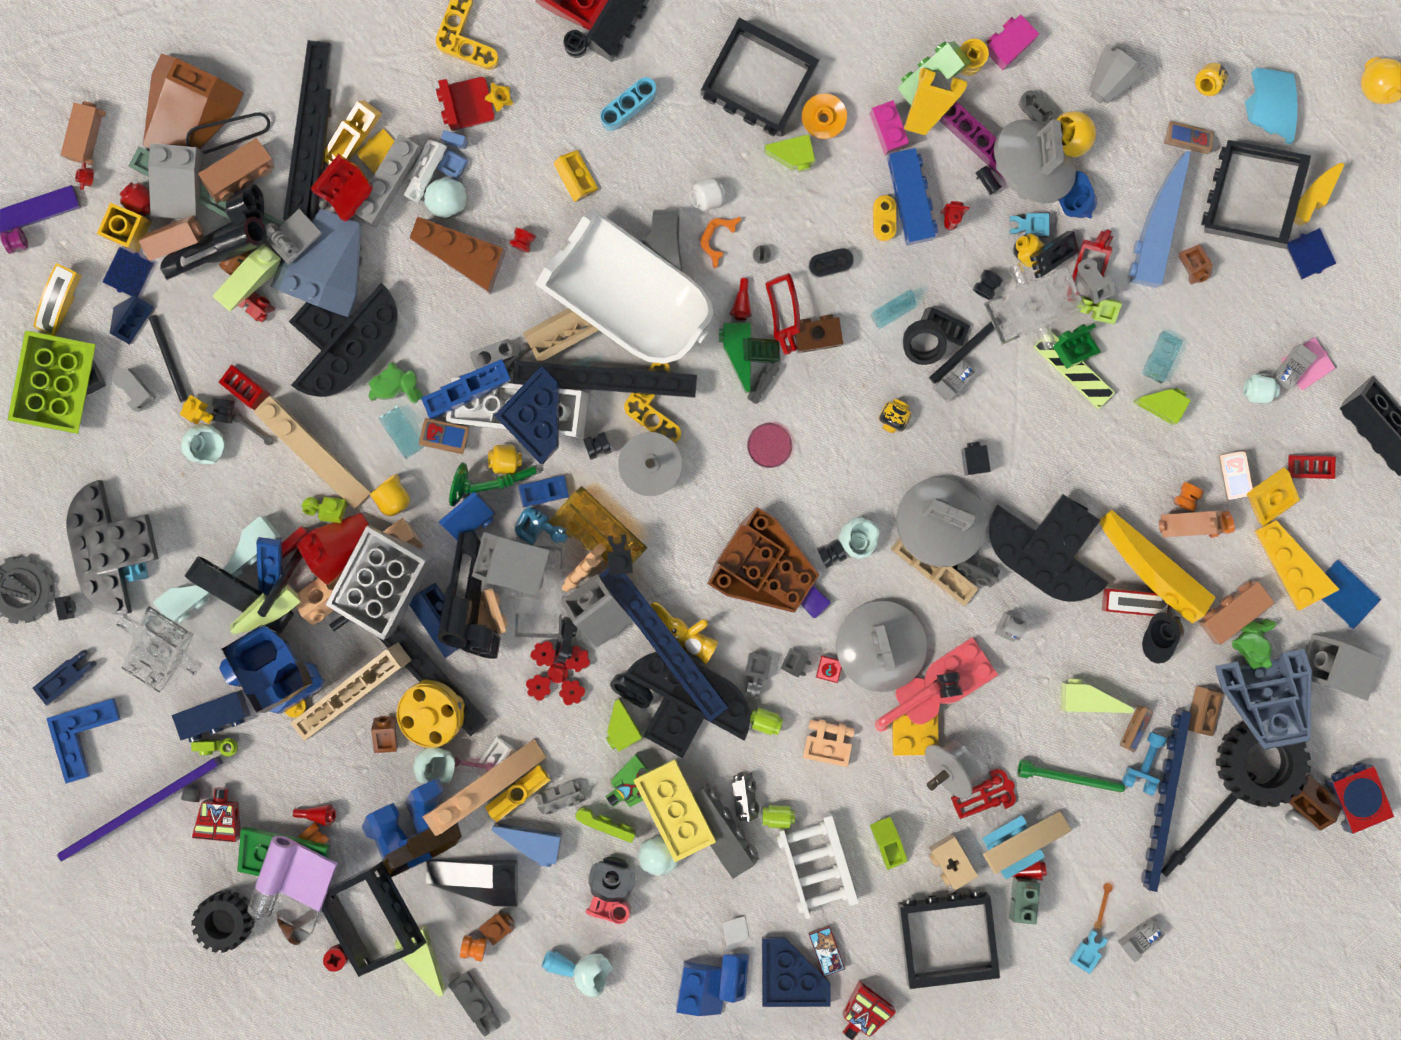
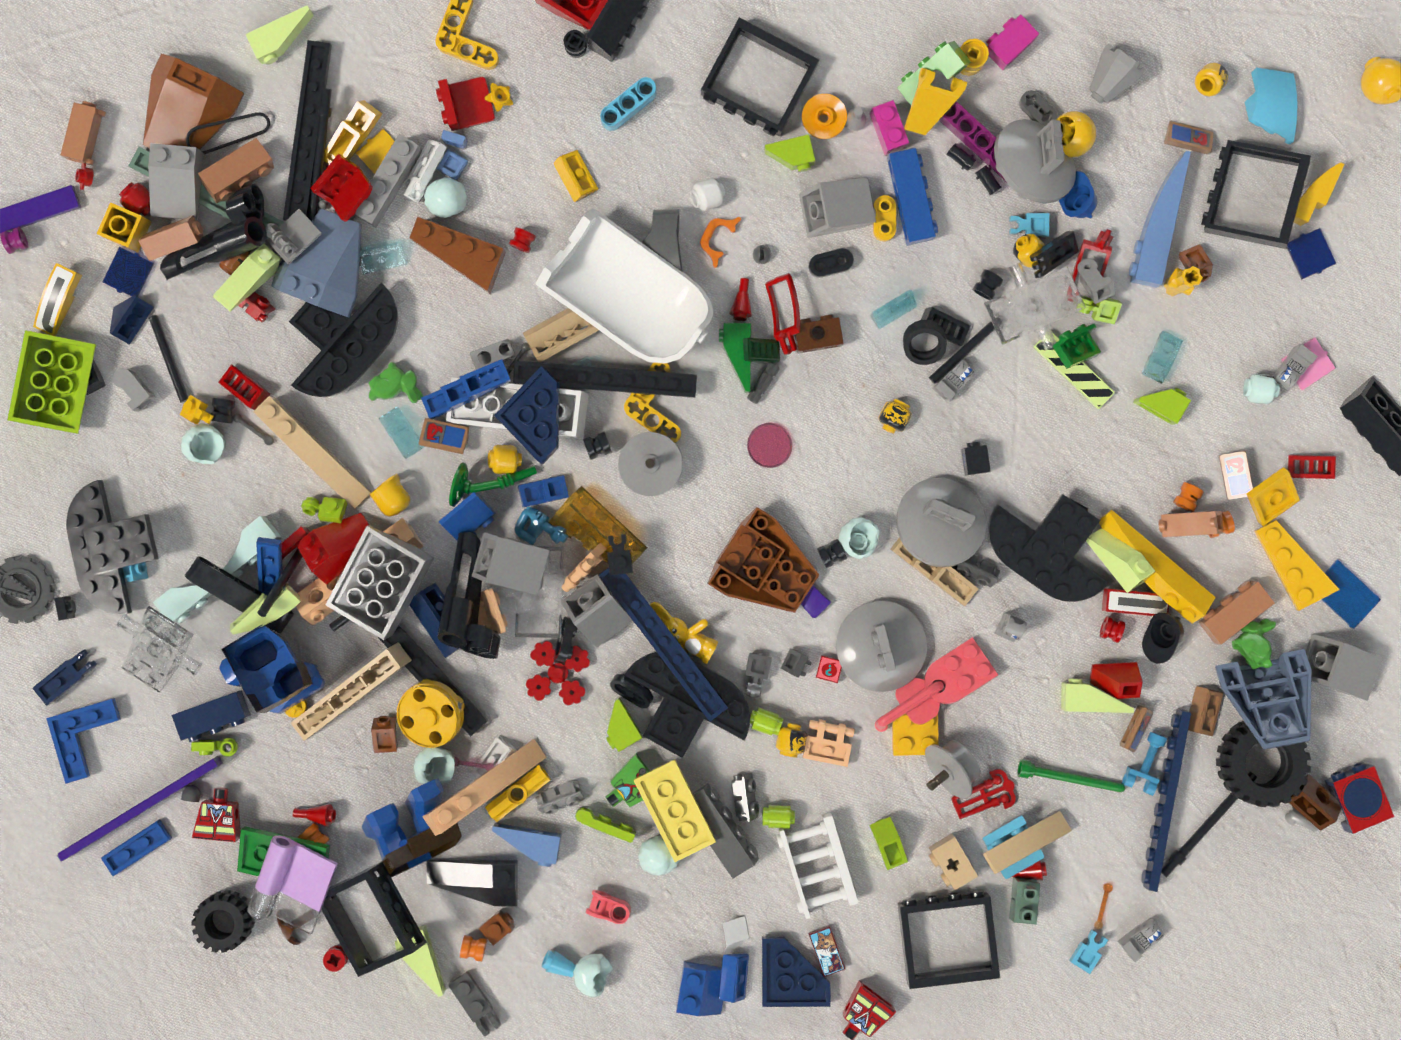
plate [588,857,635,902] -> none
black wheel [937,672,963,698] -> none
red hinge [940,201,969,230] -> none
none -> blue tile [101,819,172,876]
none -> yellowish green slope [245,5,314,65]
none -> clear light blue slope [360,238,407,275]
none -> yellow head [775,723,807,758]
none -> light grey slope [799,177,876,238]
none -> light grey cone [846,107,866,131]
none -> black pin [946,143,976,171]
none -> yellowish green slope [1086,528,1155,593]
none -> red slope [1089,662,1143,699]
none -> red wheel [1099,616,1125,643]
none -> yellow piece [1163,266,1203,296]

